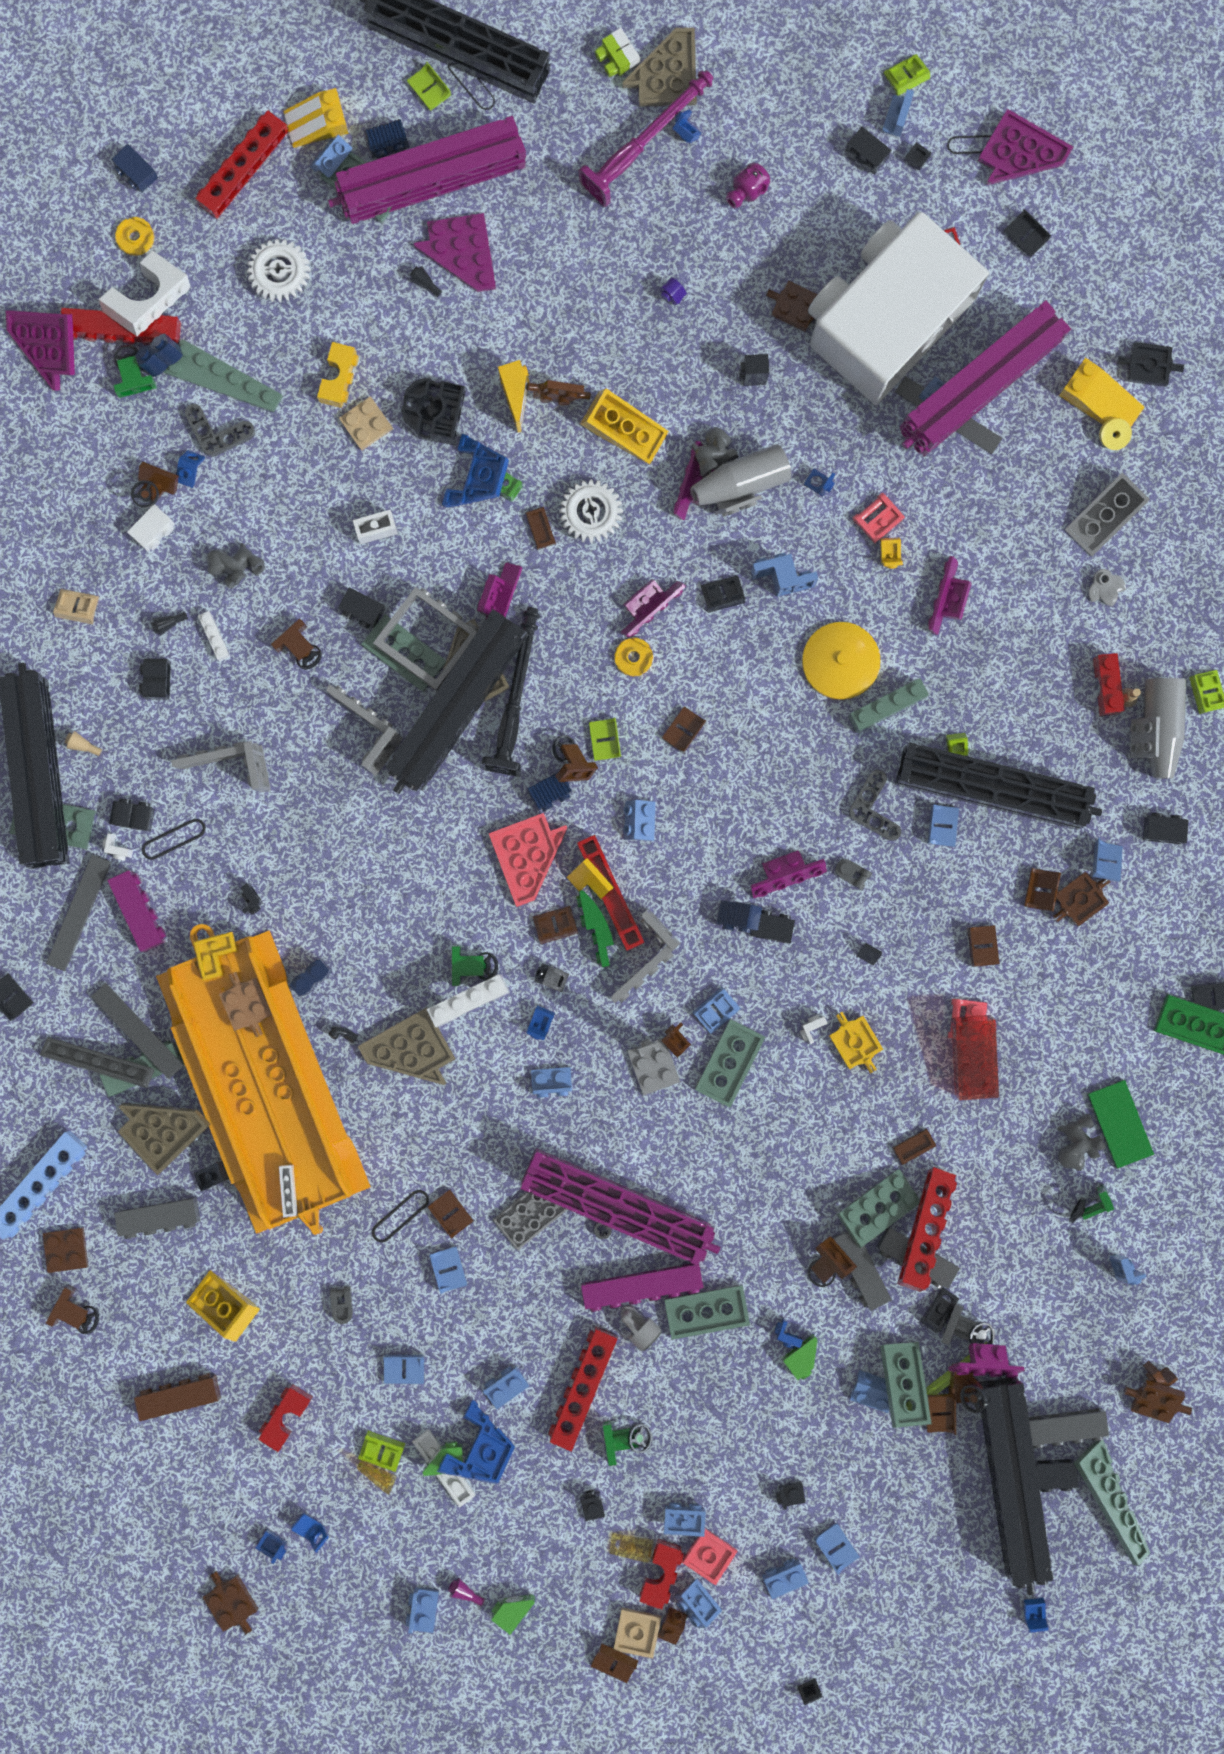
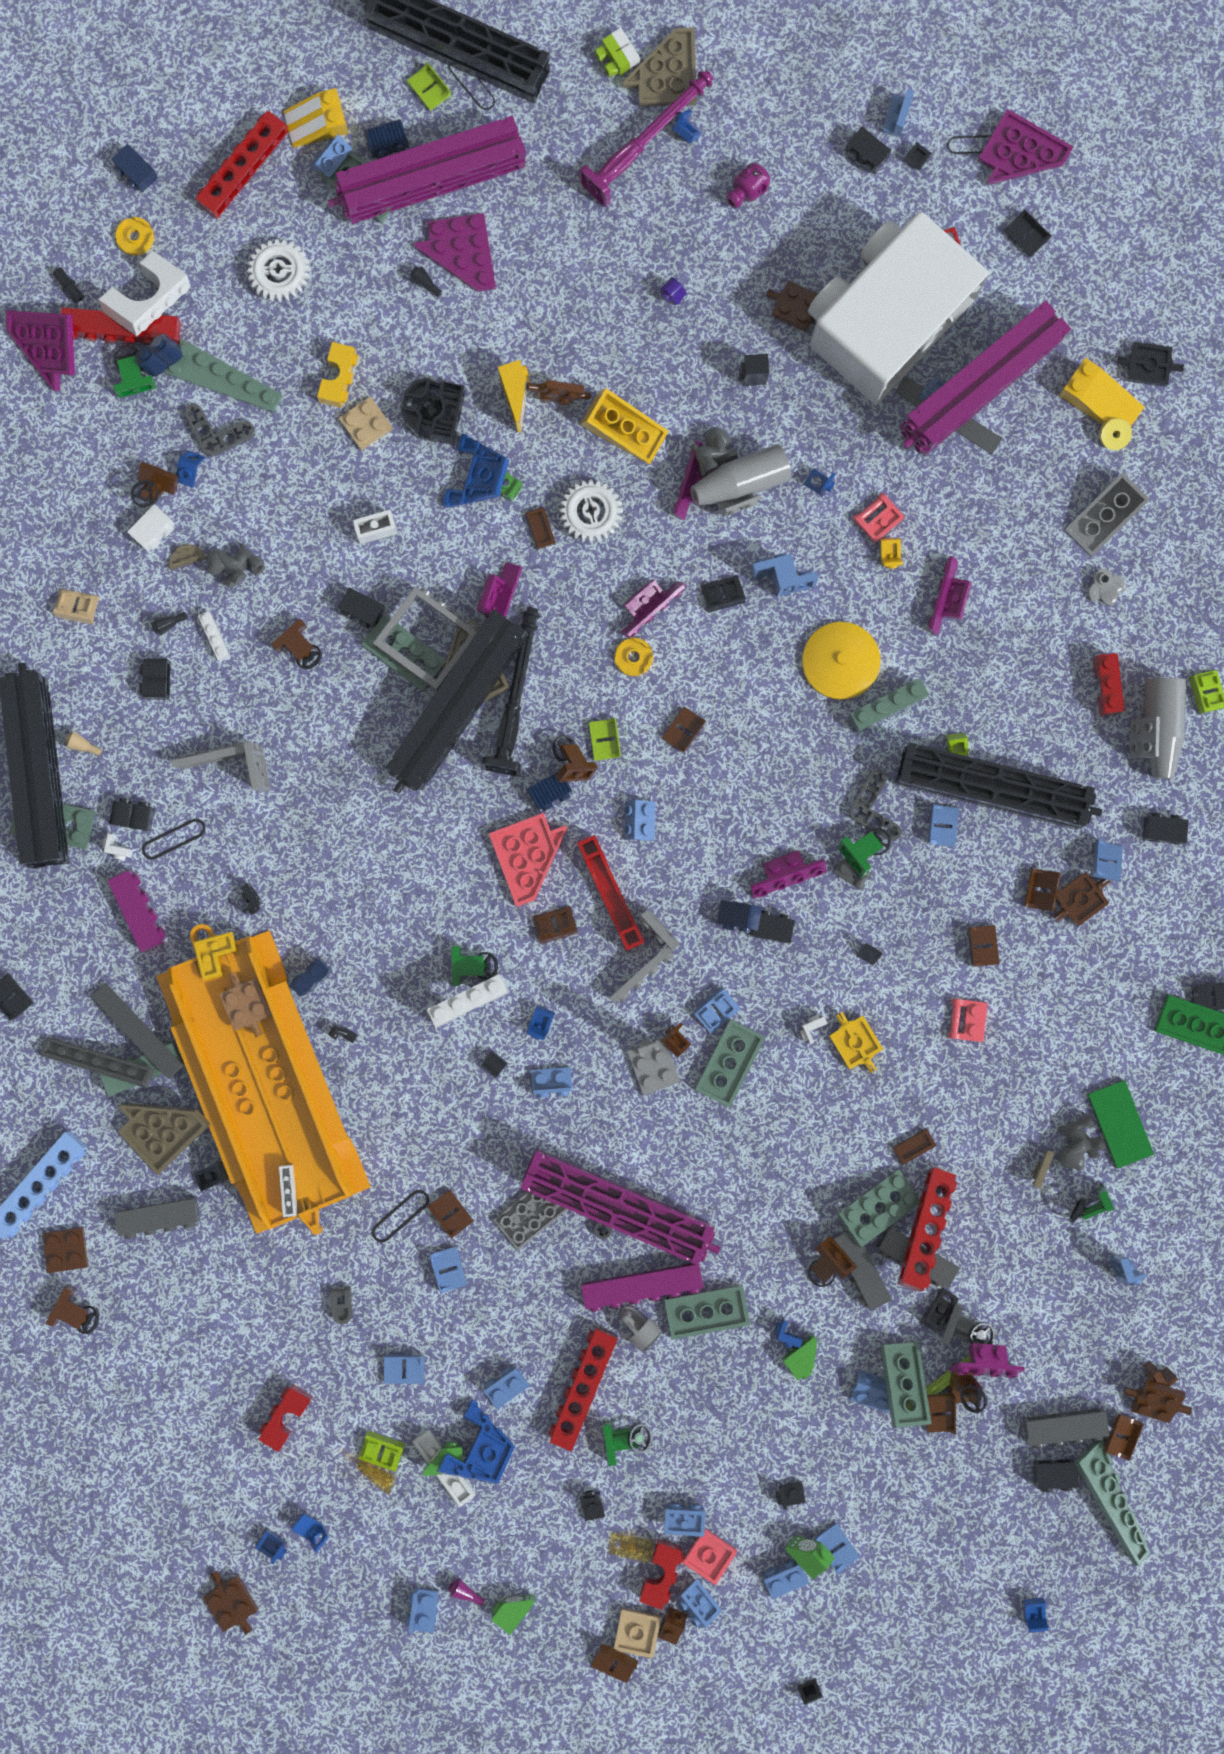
dark grey tile [46,855,112,971] -> none
reddish brown brick [134,1373,221,1422] -> none
yellow slope [186,1270,260,1342] -> none
light grey bracket [327,684,403,776] -> none
dark tan wing [357,1007,456,1085] -> none
black bracket [535,963,569,992] -> none
yellow tile [566,858,613,899] -> none
green slope [576,890,614,968] -> none
lime piece [883,54,930,96] -> none
clear red brick [951,1015,999,1101] -> none
black piece [978,1377,1054,1595] -> none
tan cone [1122,688,1141,707] -> none
none -> black axle [53,267,85,304]
none -> dark tan tile [169,544,207,570]
none -> black brick [481,1051,508,1078]
none -> bright green slope [784,1536,835,1580]
none -> green piece [837,828,891,878]
none -> dark tan tile [1032,1150,1054,1189]
none -> reddish brown piece [1104,1414,1144,1461]

